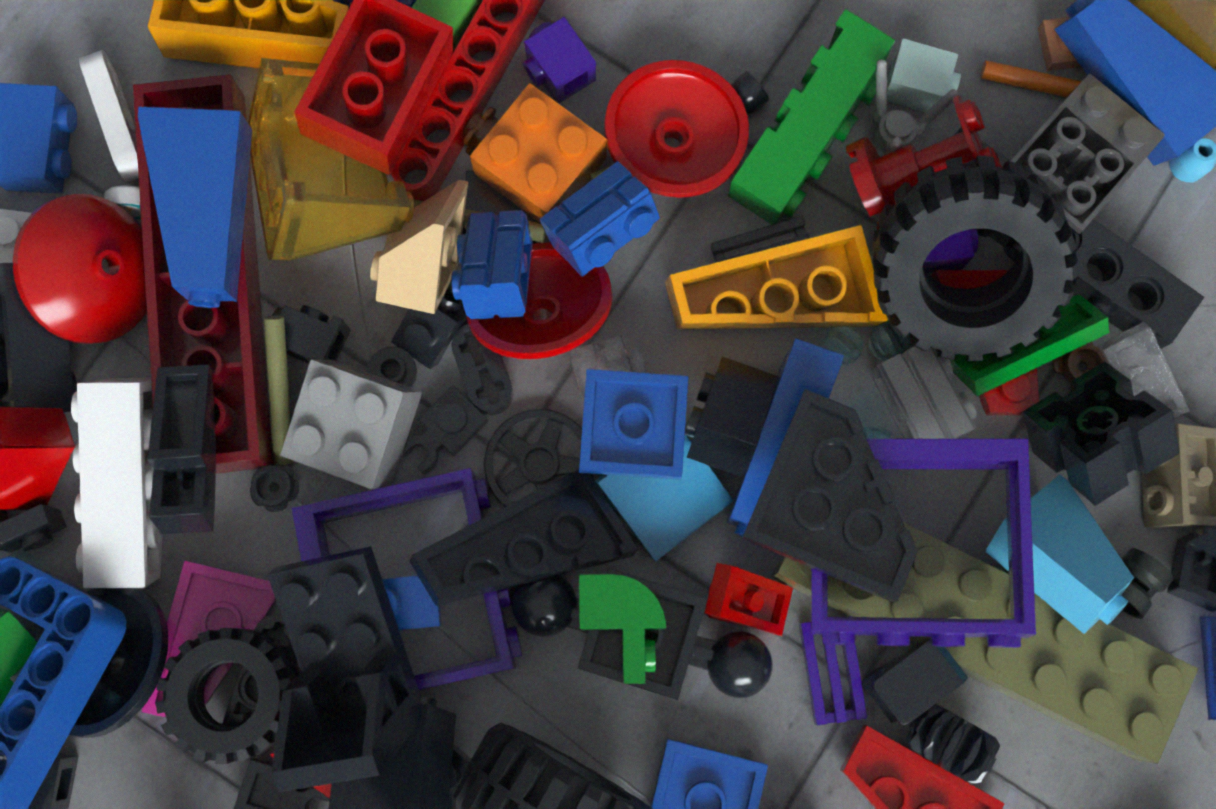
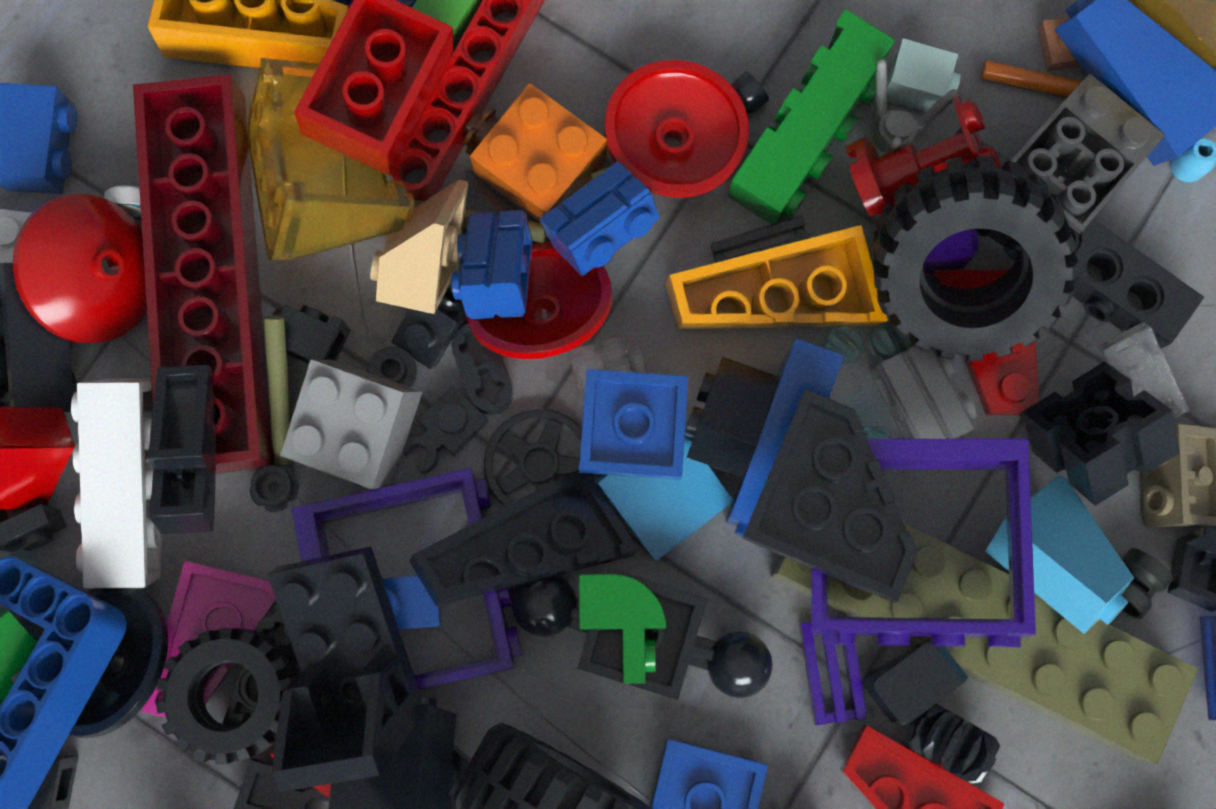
white beam [79,50,139,183] -> none
blue slope [138,107,252,308] -> none
dark purple brick [523,17,596,104] -> none
red slope [704,563,793,636] -> none
green plate [949,294,1110,396] -> none
reddish brown plate [1052,342,1111,392] -> none

